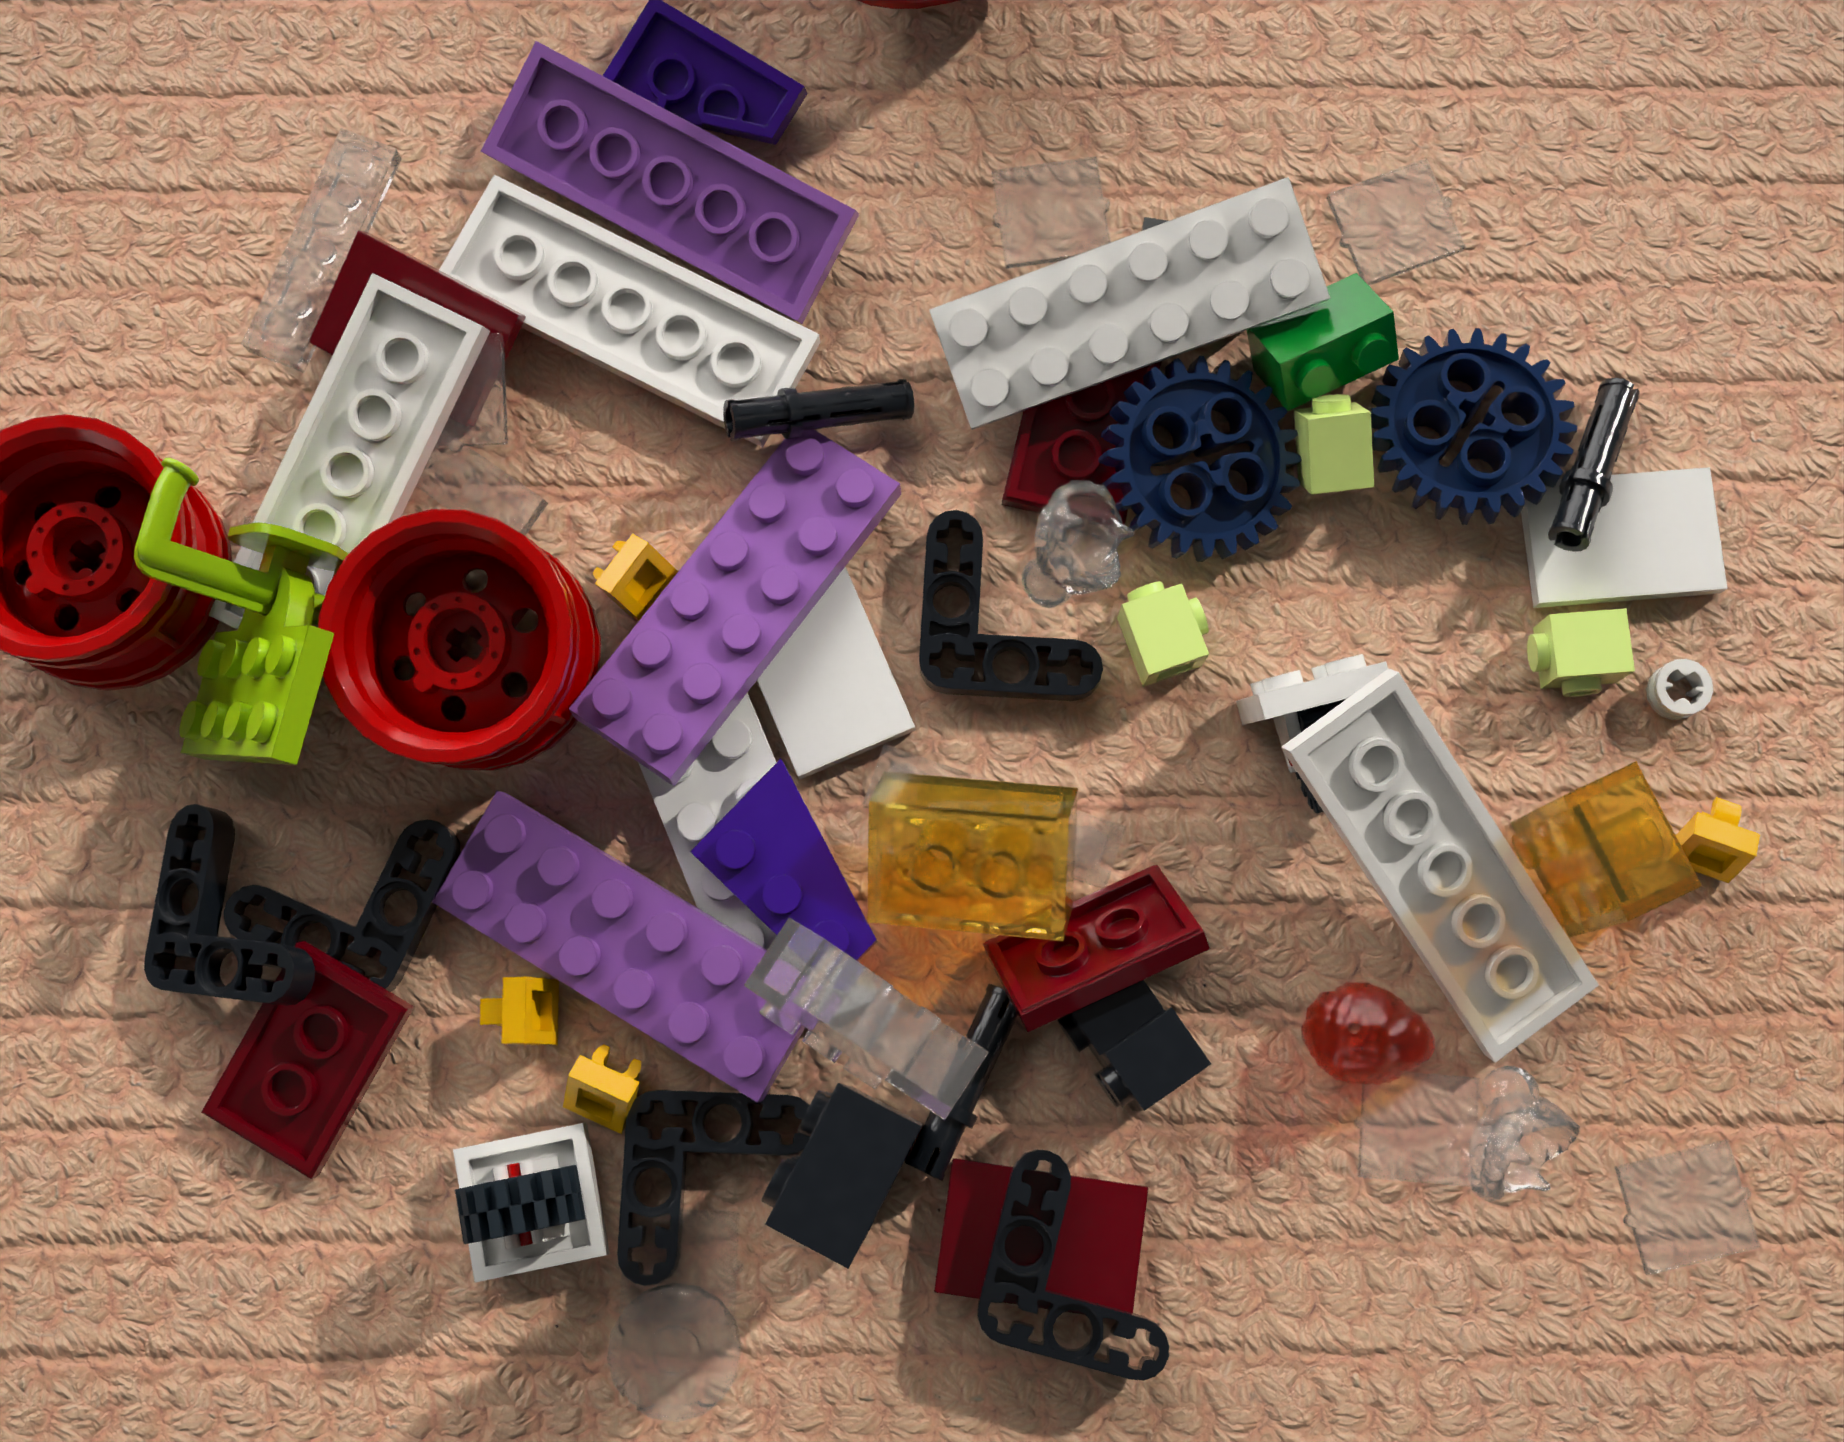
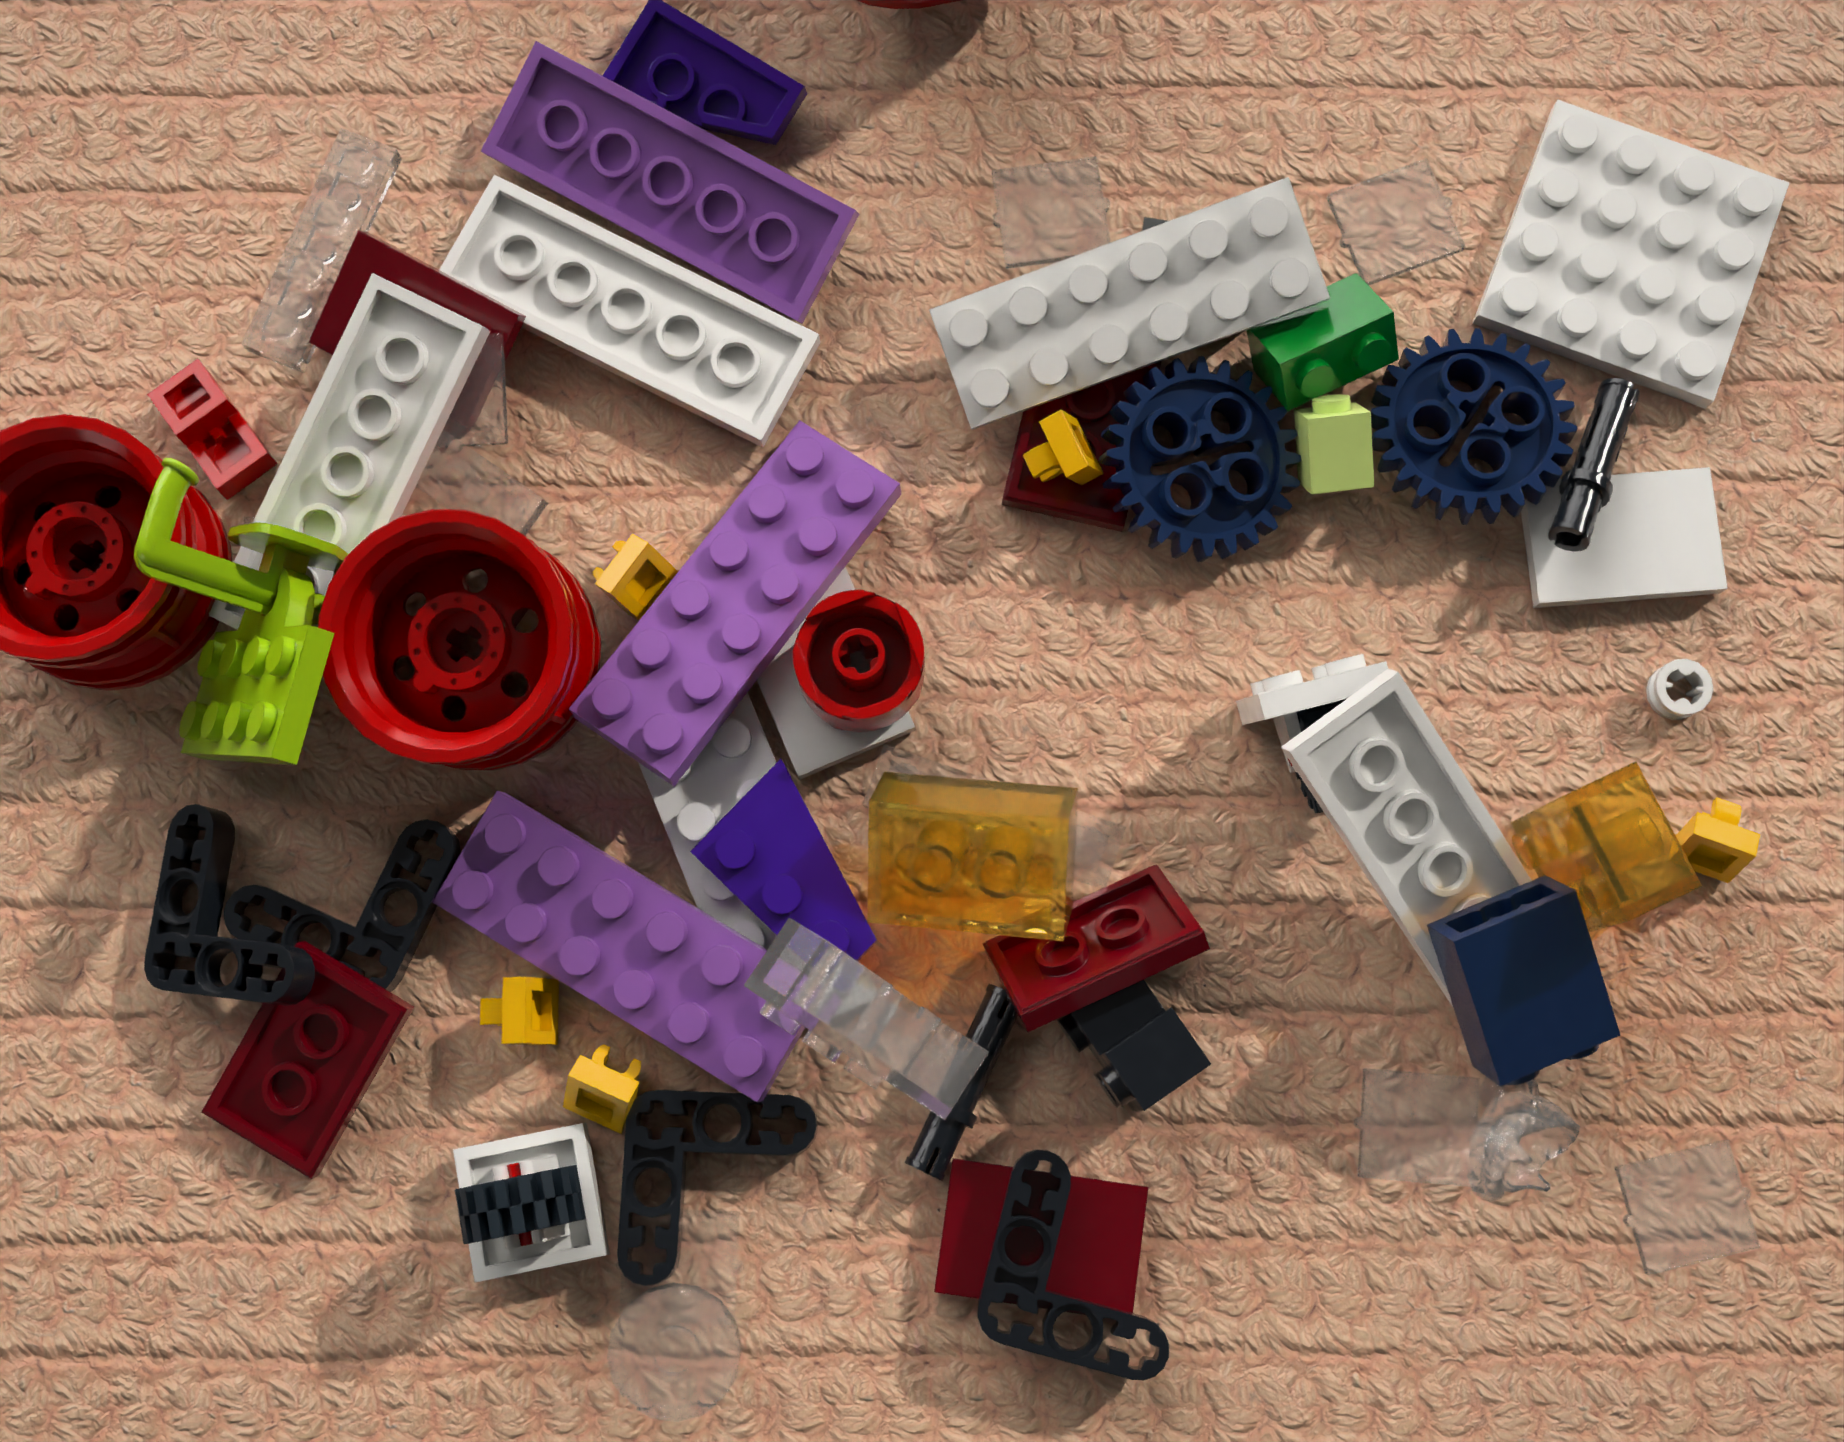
black pin [723,379,914,441] -> none
black brick [761,1083,923,1269] -> none
black beam [919,510,1103,701] -> none
clear piece [1022,480,1135,608] -> none
yellowish green brick [1117,581,1209,687] -> none
clear red piece [1301,981,1436,1085] -> none
yellowish green brick [1527,608,1635,697] -> none
none -> red slope [147,358,278,500]
none -> red brick [793,590,925,732]
none -> yellow tile [1023,410,1104,485]
none -> dark blue brick [1427,875,1620,1087]
none -> white plate [1473,100,1789,409]

